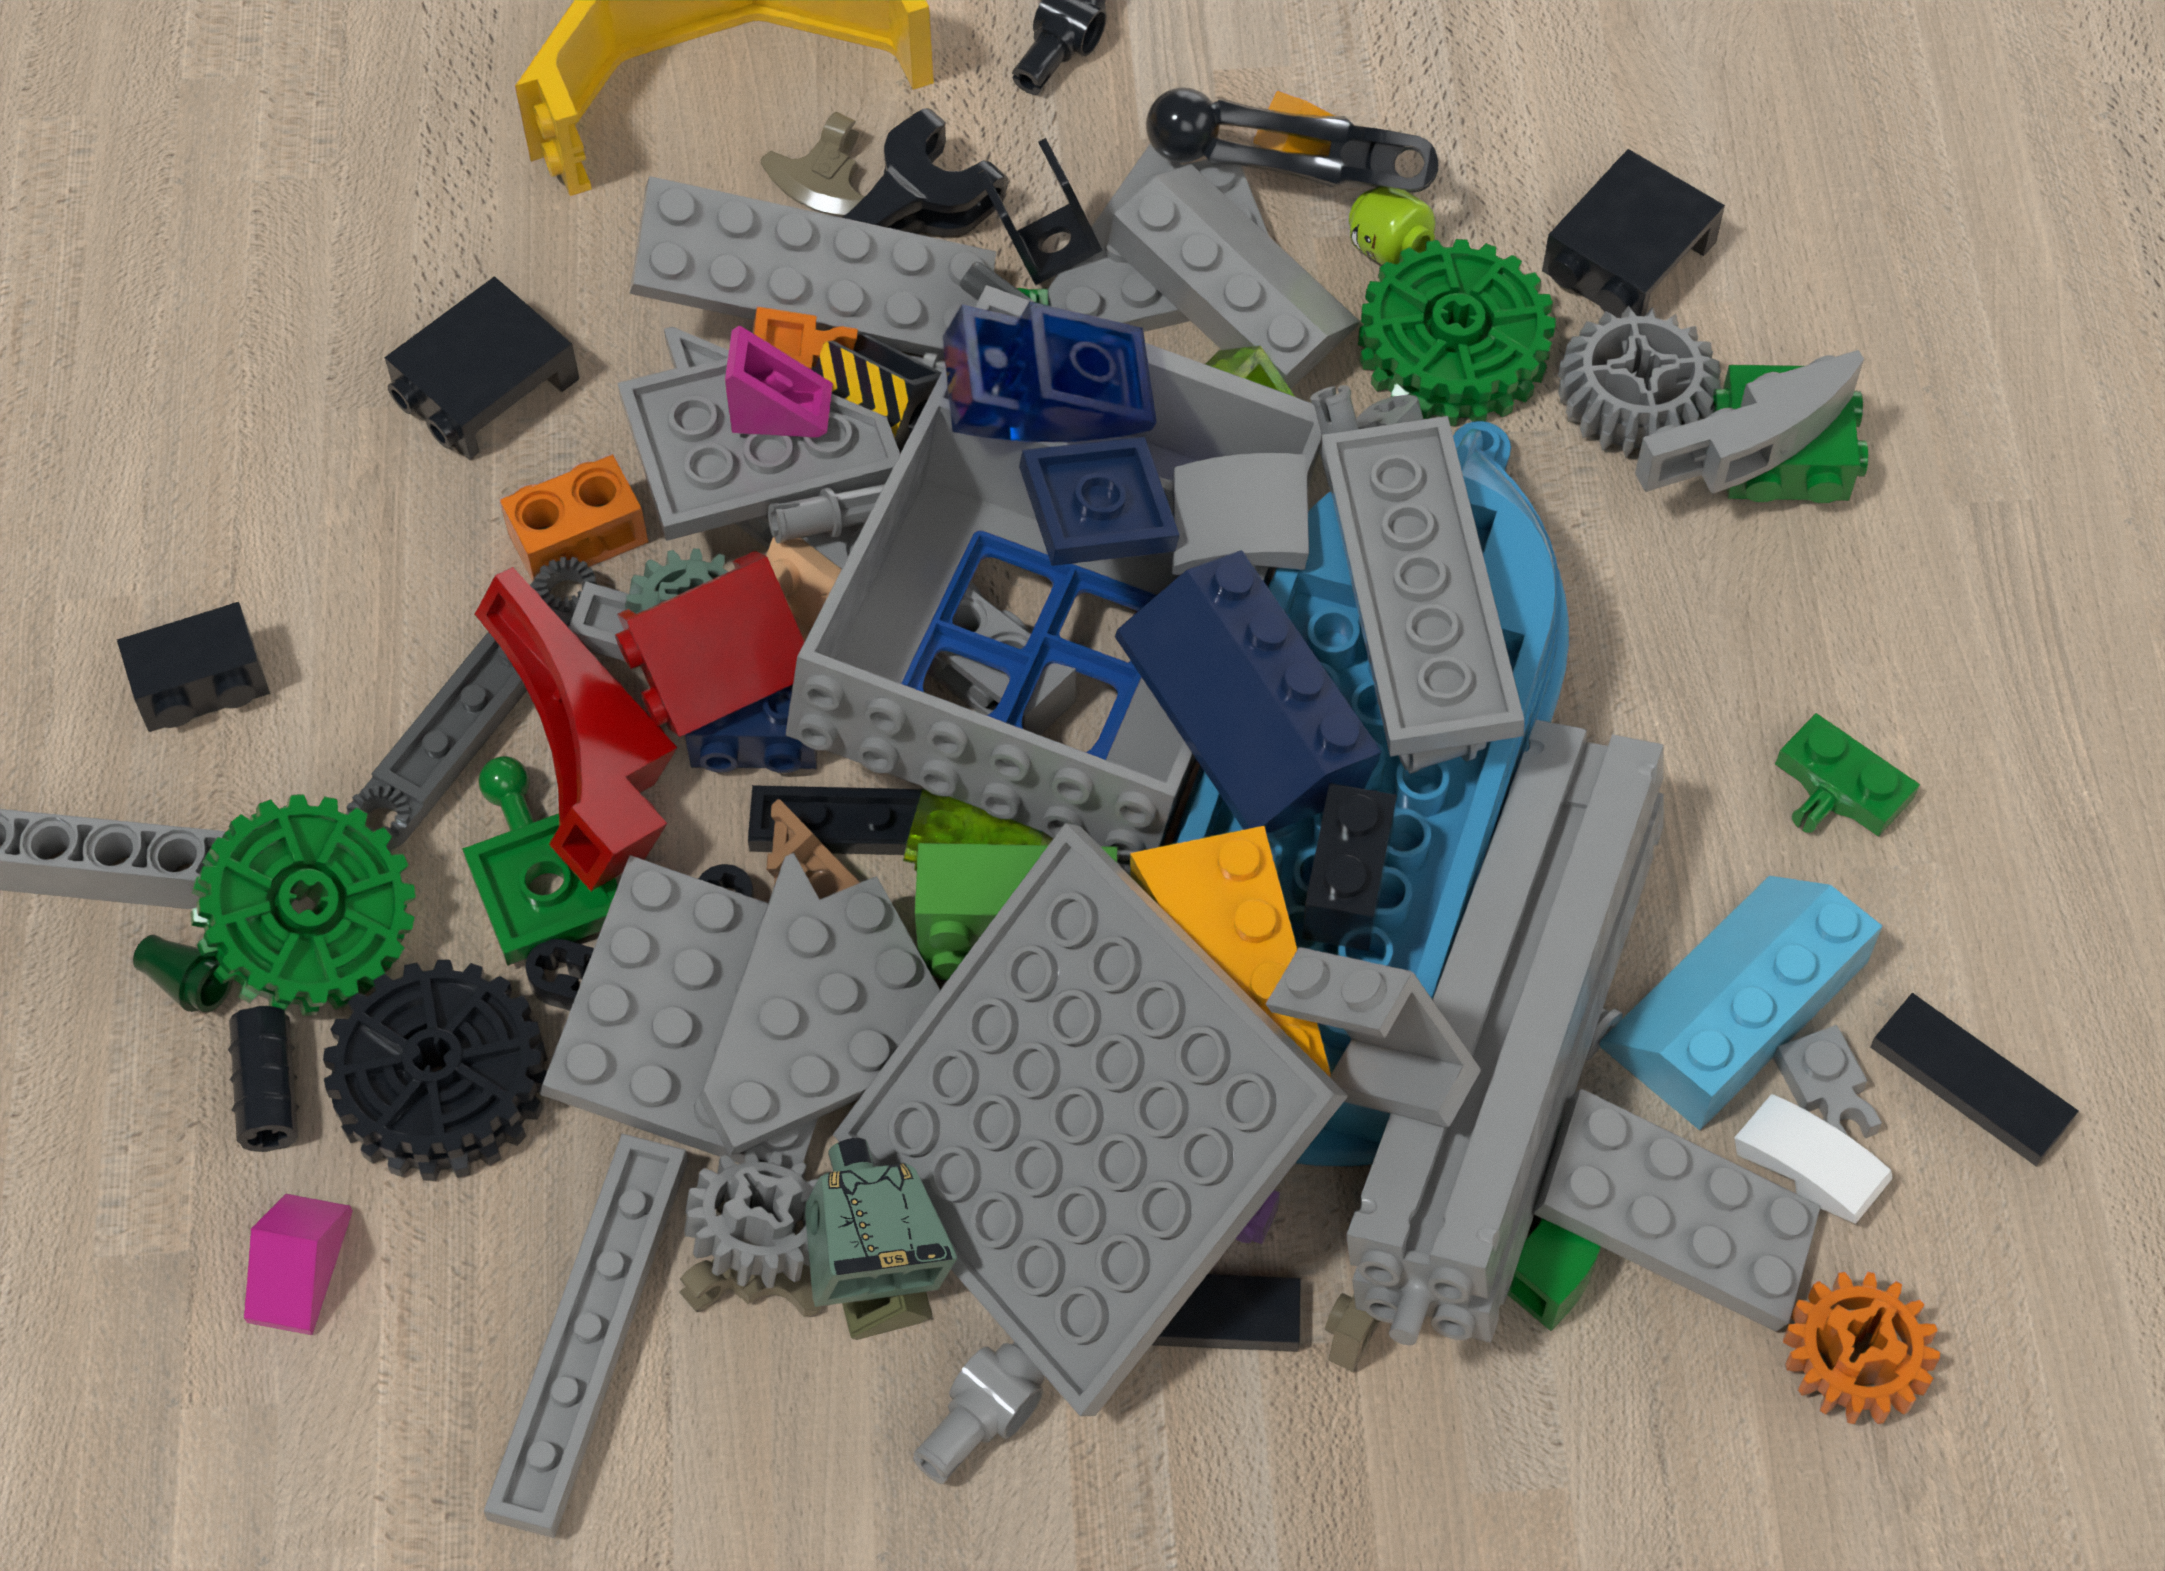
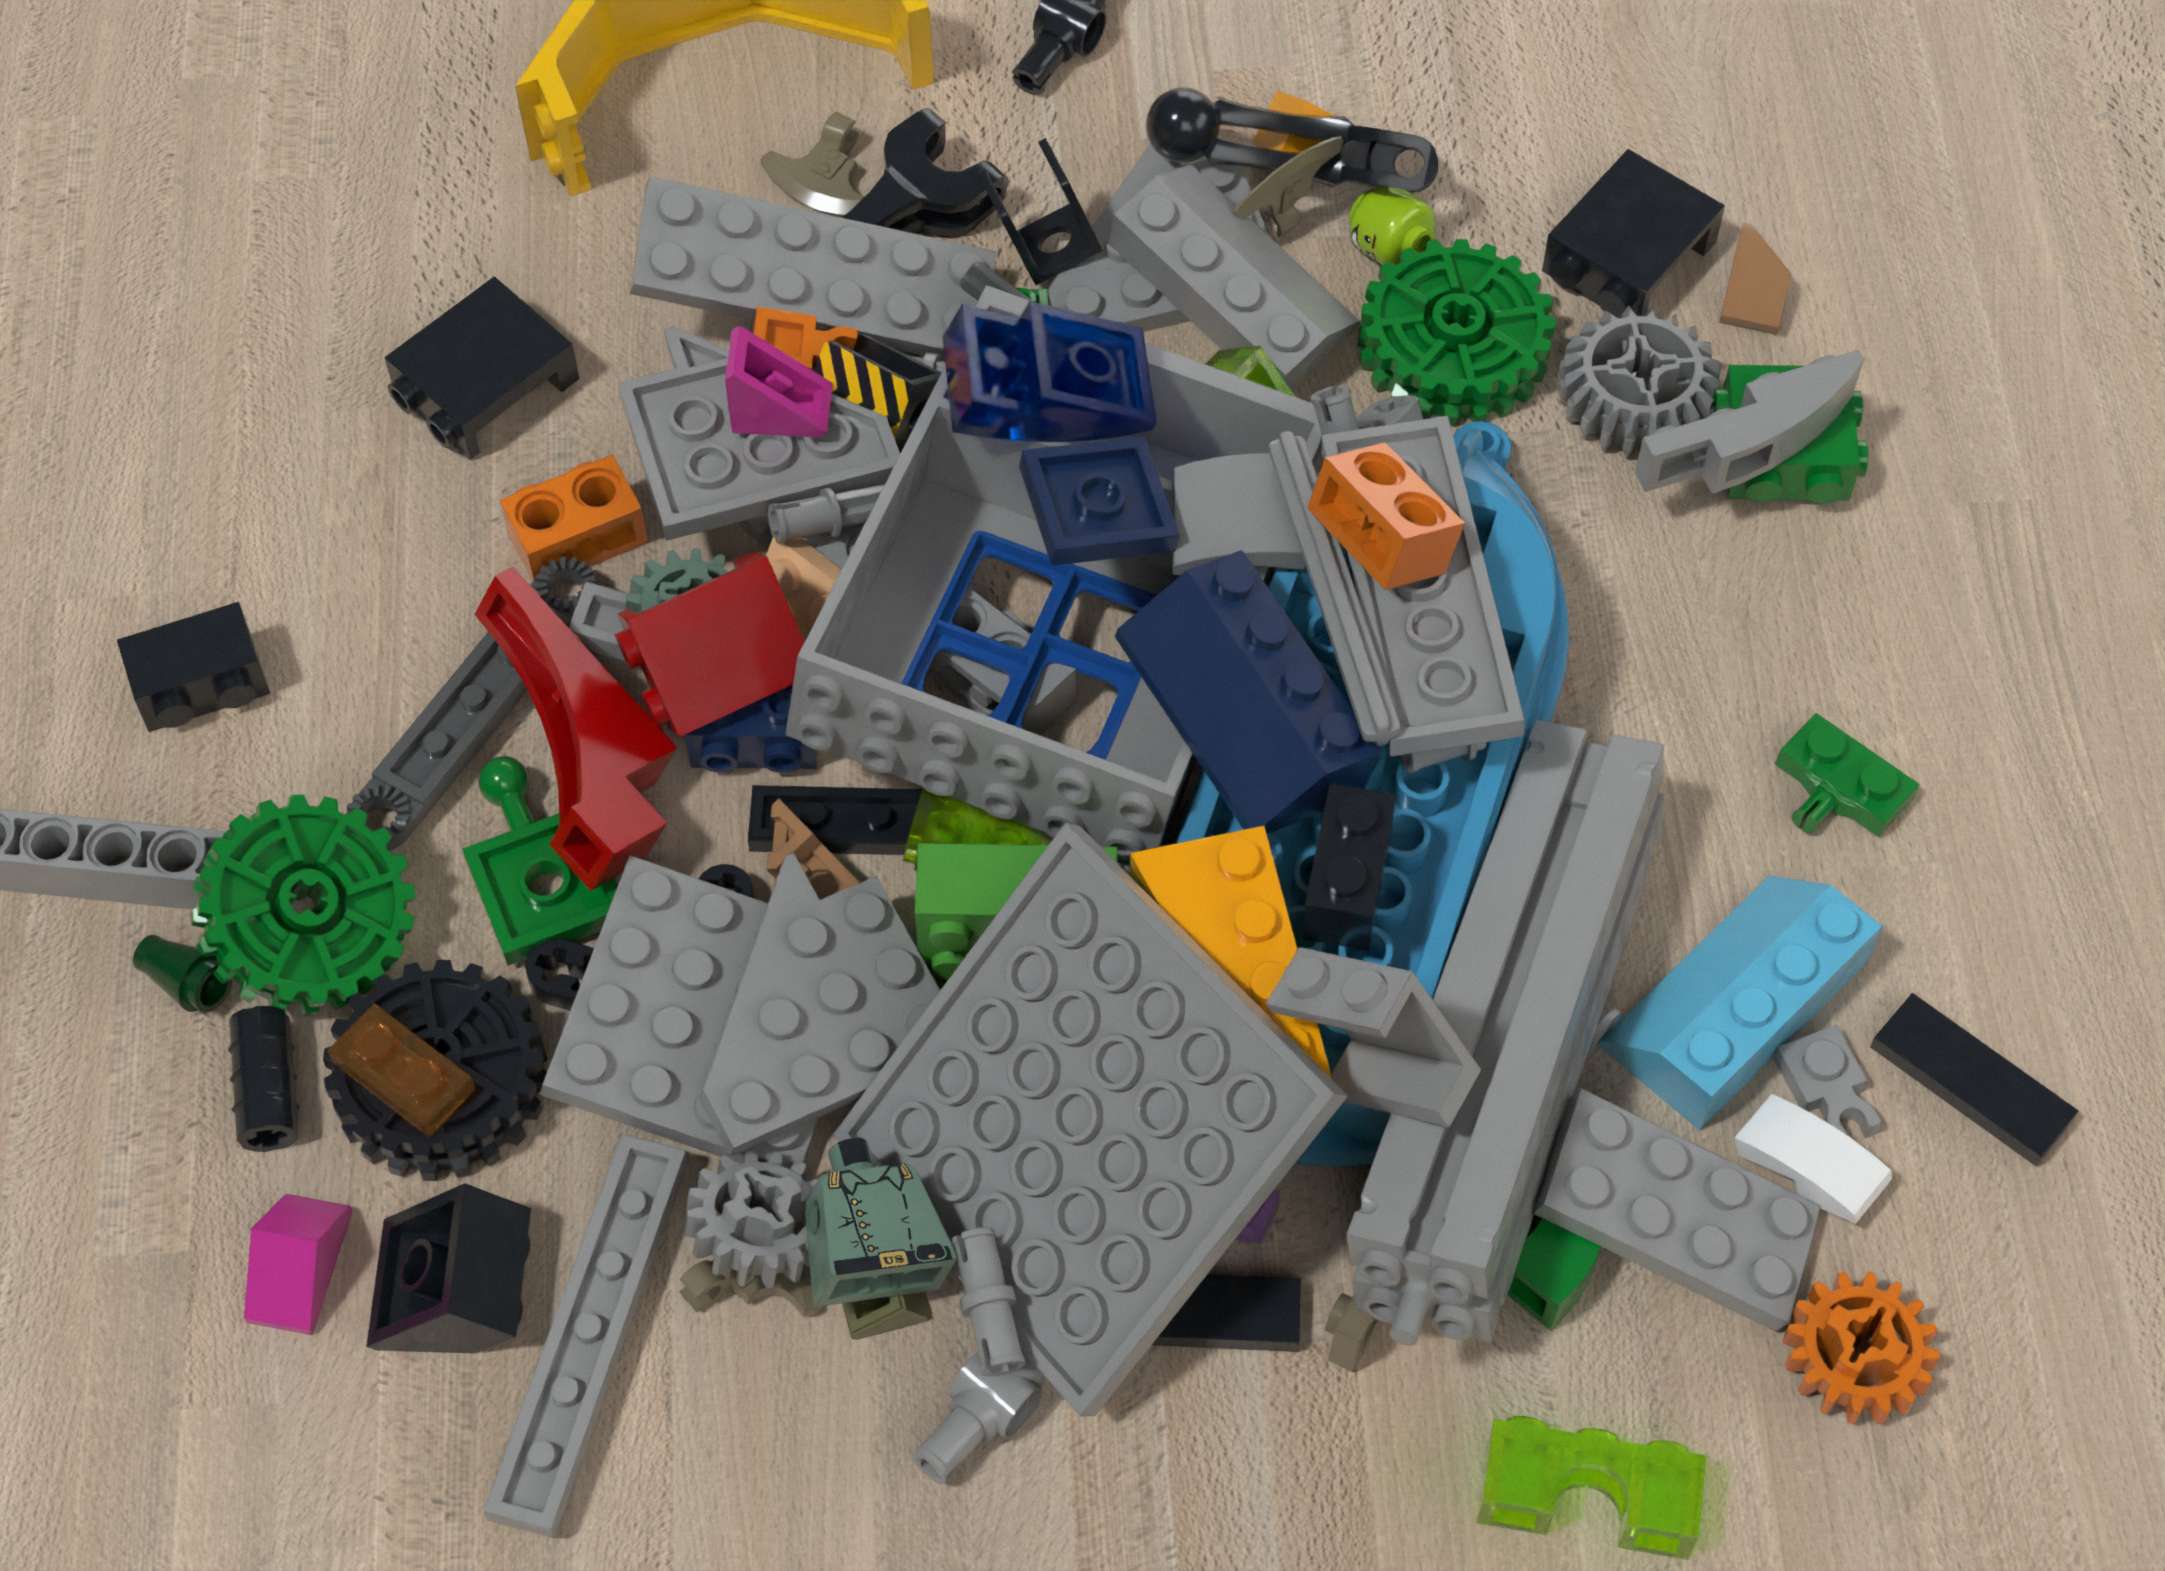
none -> clear orange plate [327,1003,476,1137]
none -> black slope [366,1183,531,1353]
none -> light grey pin [951,1227,1026,1376]
none -> dark tan piece [1233,136,1343,237]
none -> light grey axle [1268,431,1401,746]
none -> orange brick [1307,442,1465,590]
none -> clear neon green arch [1476,1416,1707,1560]
none -> medium nougat slope [1719,222,1791,335]

